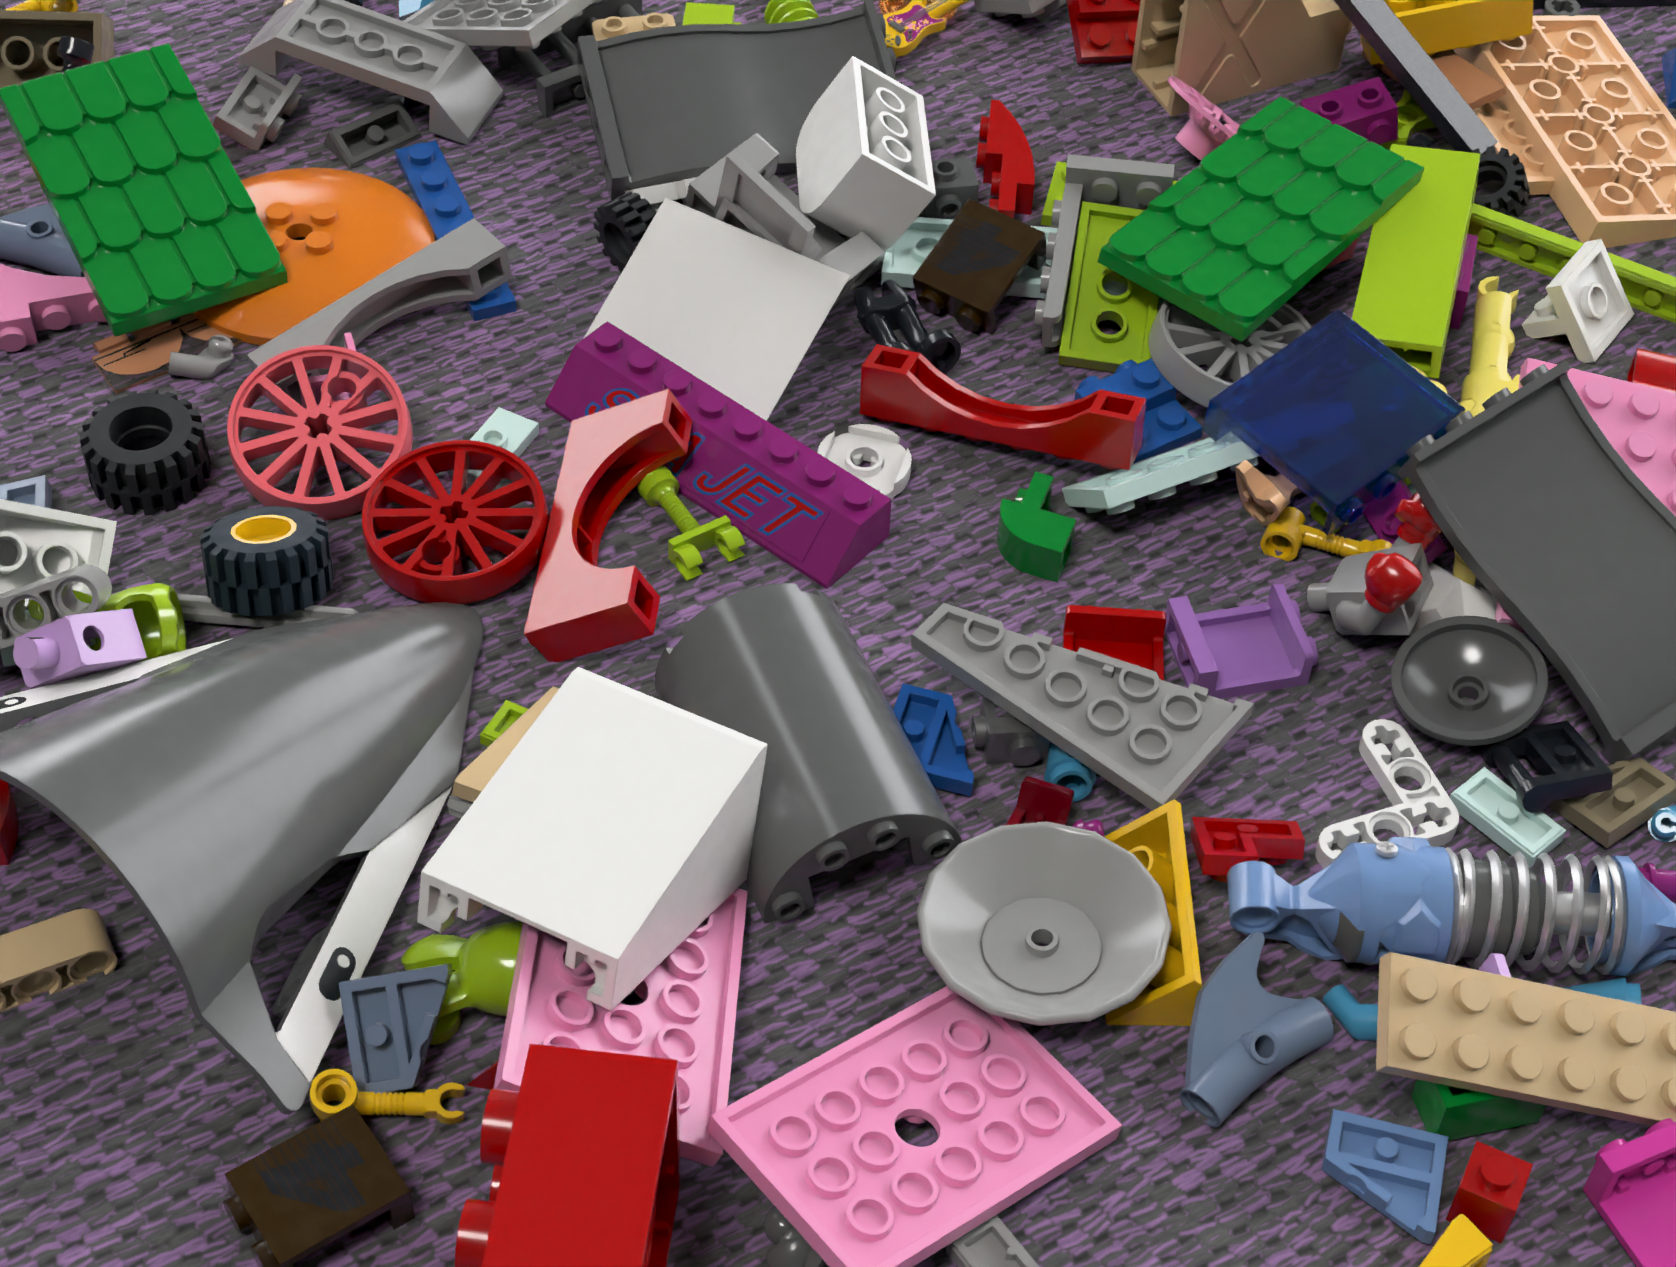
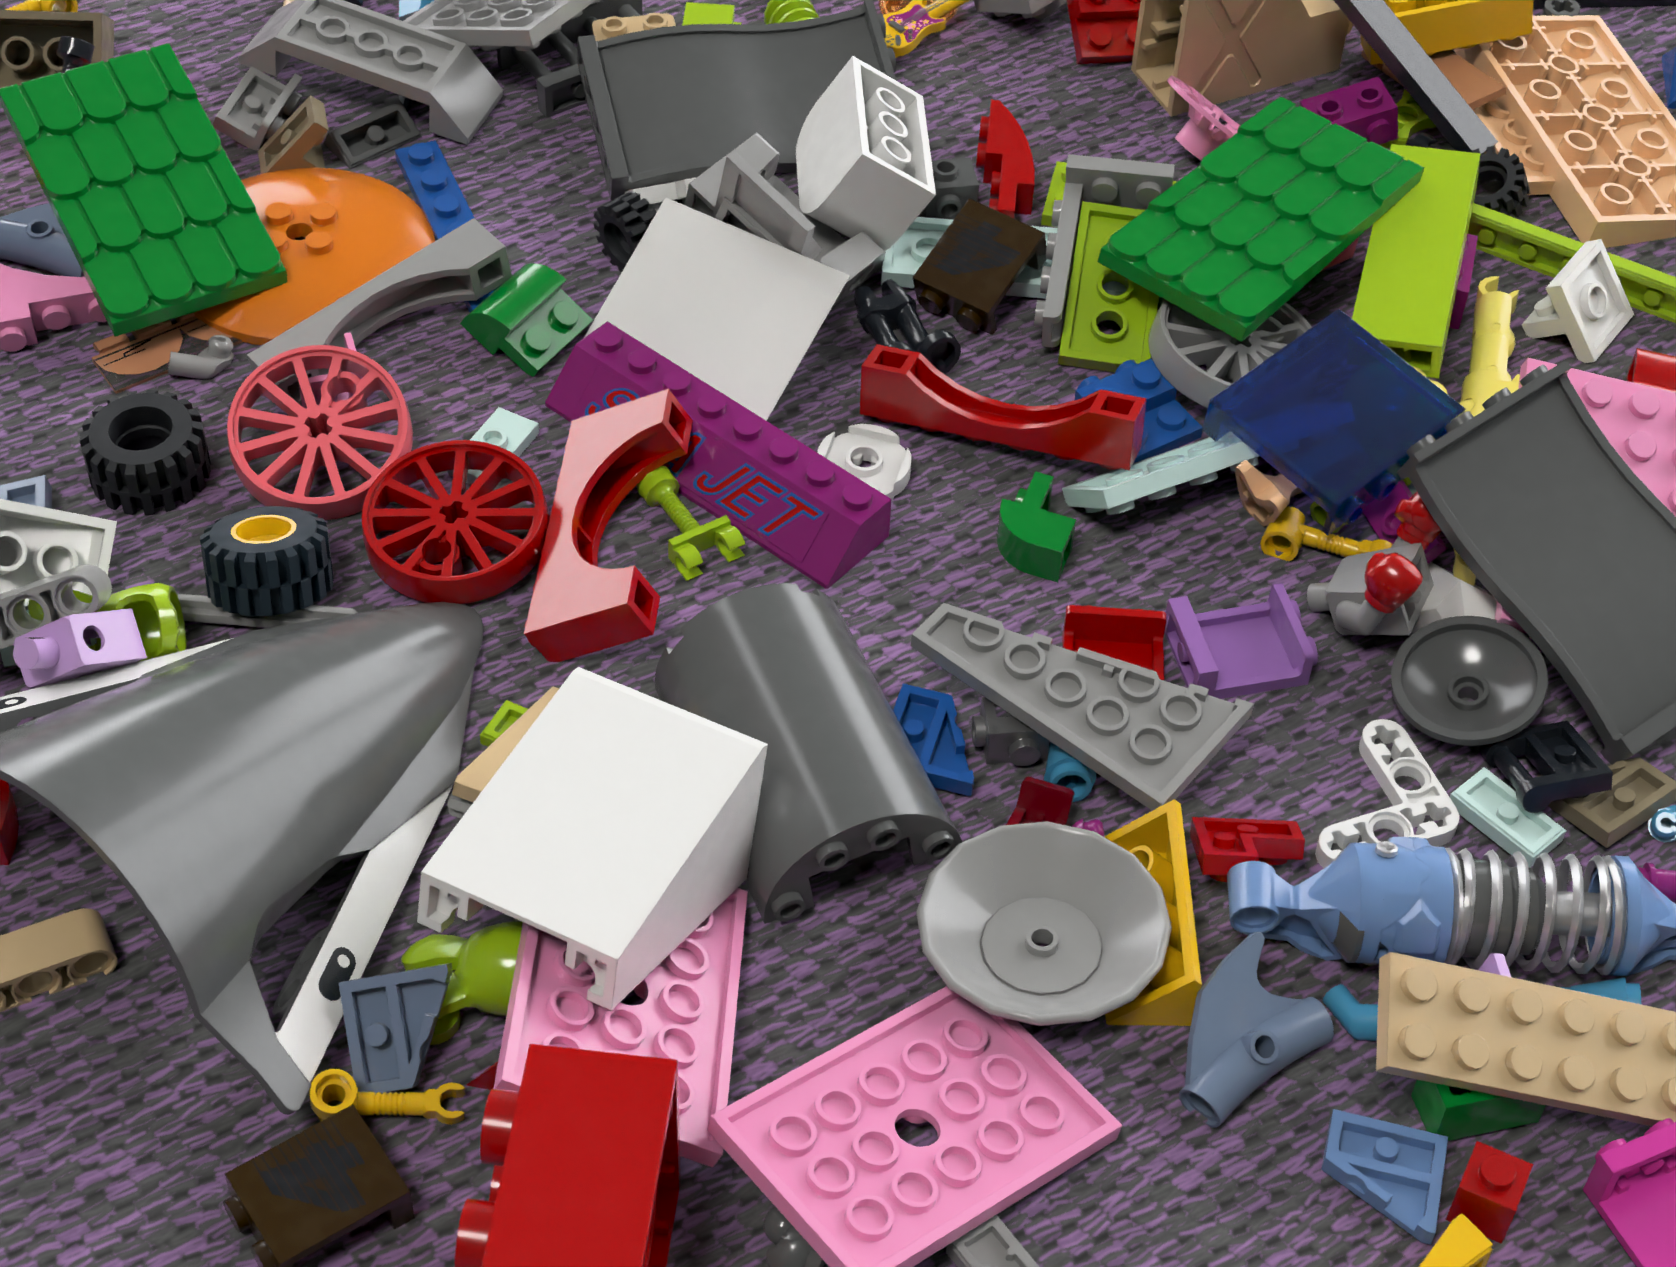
none -> dark tan slope [258,95,329,174]
none -> green brick [460,263,593,377]

